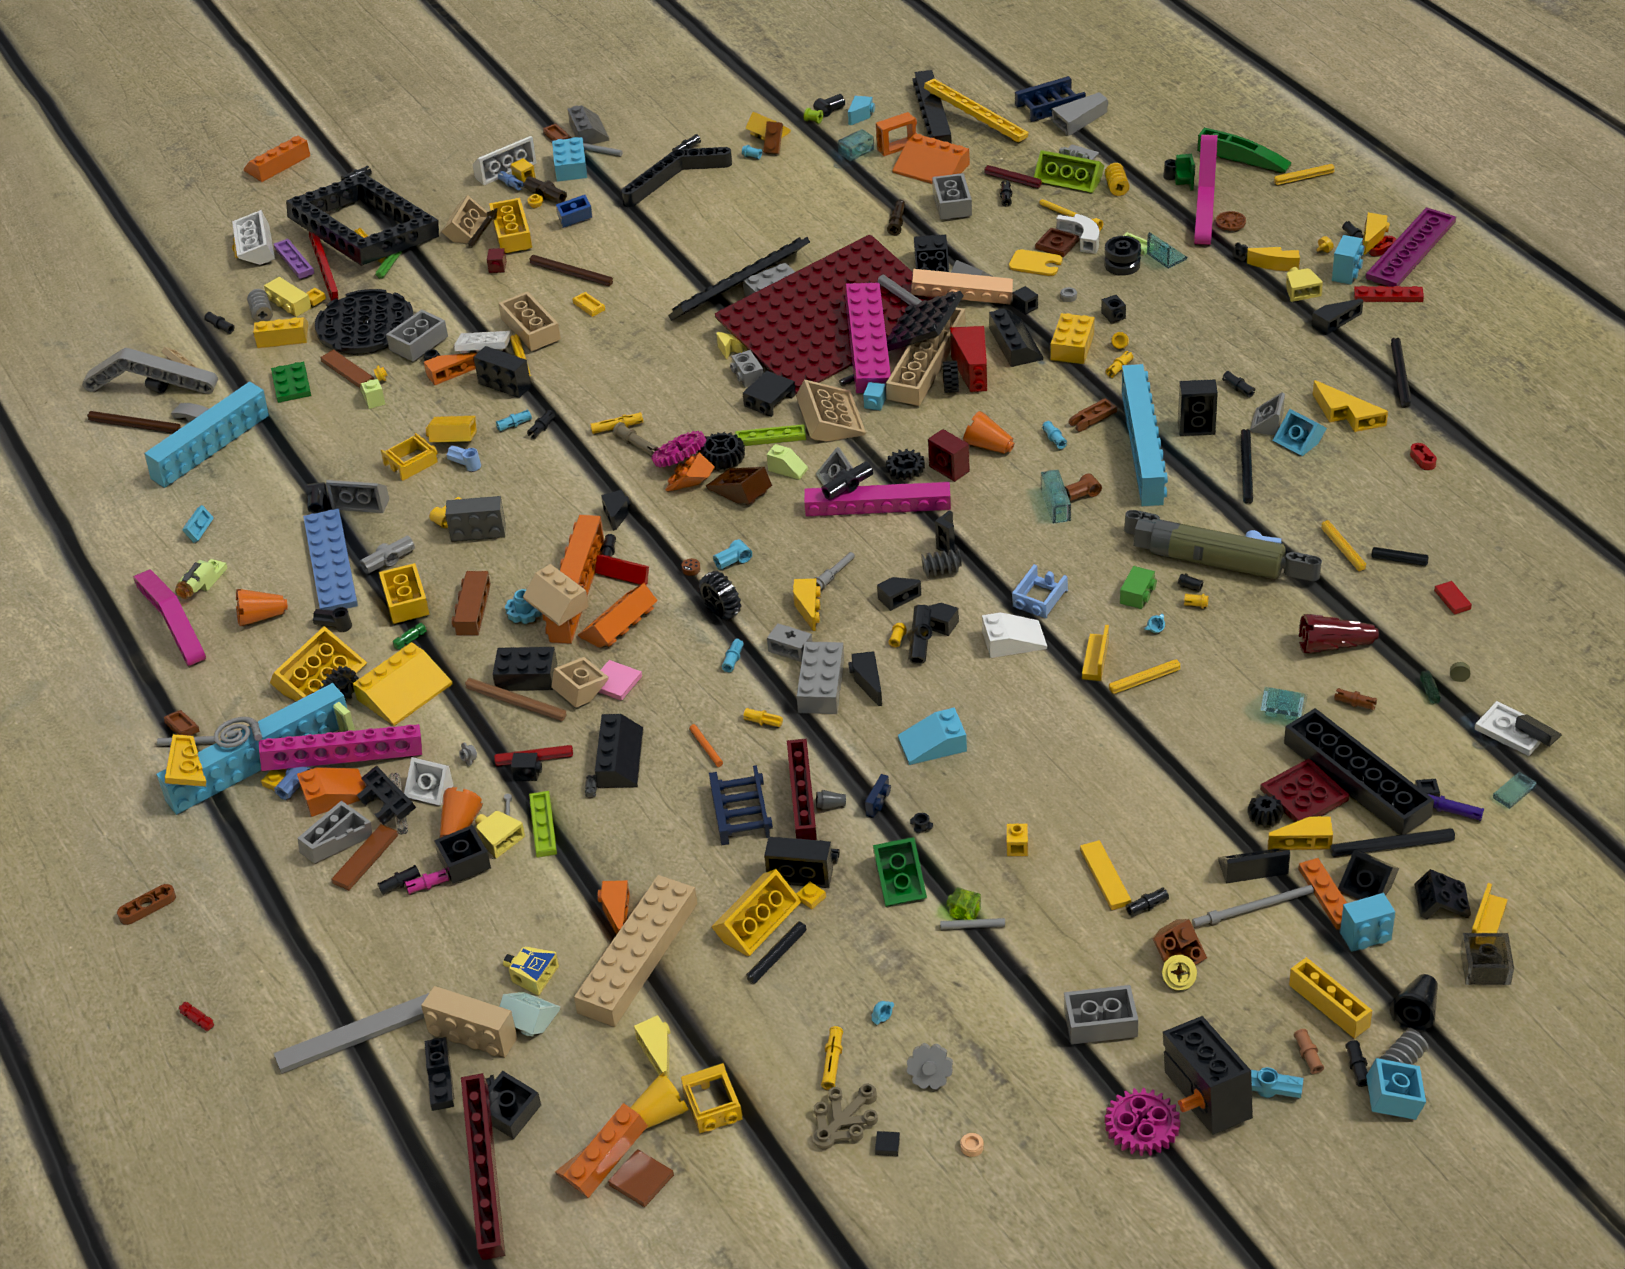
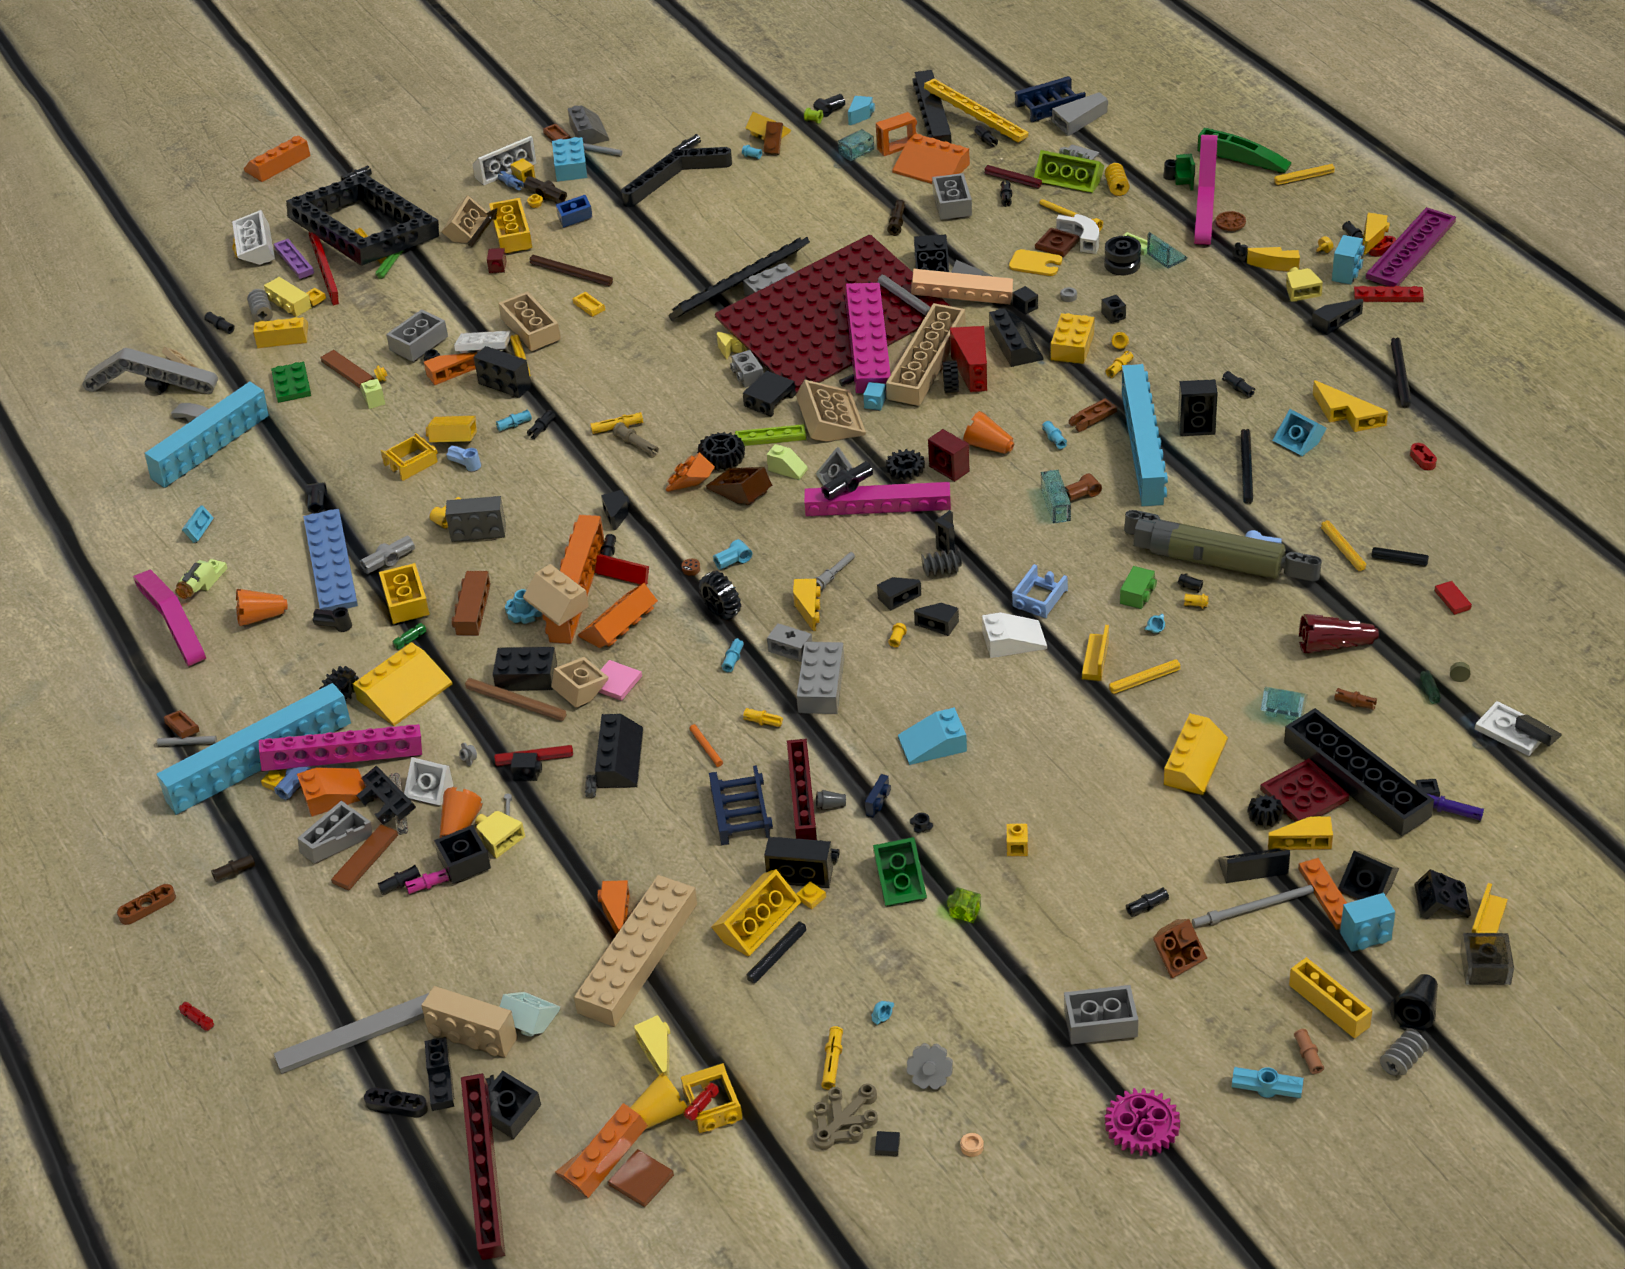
reddish brown axle [87,411,181,433] -> none
yellow wing [165,734,206,787] -> none
light grey piece [214,717,262,748] -> none
yellow slope [270,626,367,702] -> none
black plate [315,289,414,355] -> none
light grey slope [326,480,389,513] -> none
yellowish green tile [333,702,355,732] -> none
light yellow torso [503,947,559,996] -> none
lime tile [529,791,557,858] -> none
dark pink gear [651,430,706,468] -> none
black slope [848,651,882,706] -> none
black plate [886,291,964,352] -> none
black piece [907,605,933,664] -> none
light grey bar [940,918,1005,930] -> none
yellow tile [1080,840,1131,910] -> none
light yellow gear [1161,955,1197,990] -> none
black piece [1163,1016,1253,1135] -> none
light grey slope [1250,392,1285,435] -> none
black axle [1330,828,1455,857] -> none
black pin [1345,1040,1368,1087] -> none
medium azure brick [1366,1058,1426,1120] -> none
clear light blue tile [1493,772,1536,809] -> none
none -> dark brown pin [211,854,255,882]
none -> black beam [364,1087,428,1118]
none -> red axle [684,1083,719,1121]
none -> black axle [974,125,998,148]
none -> yellow slope [1164,713,1228,795]

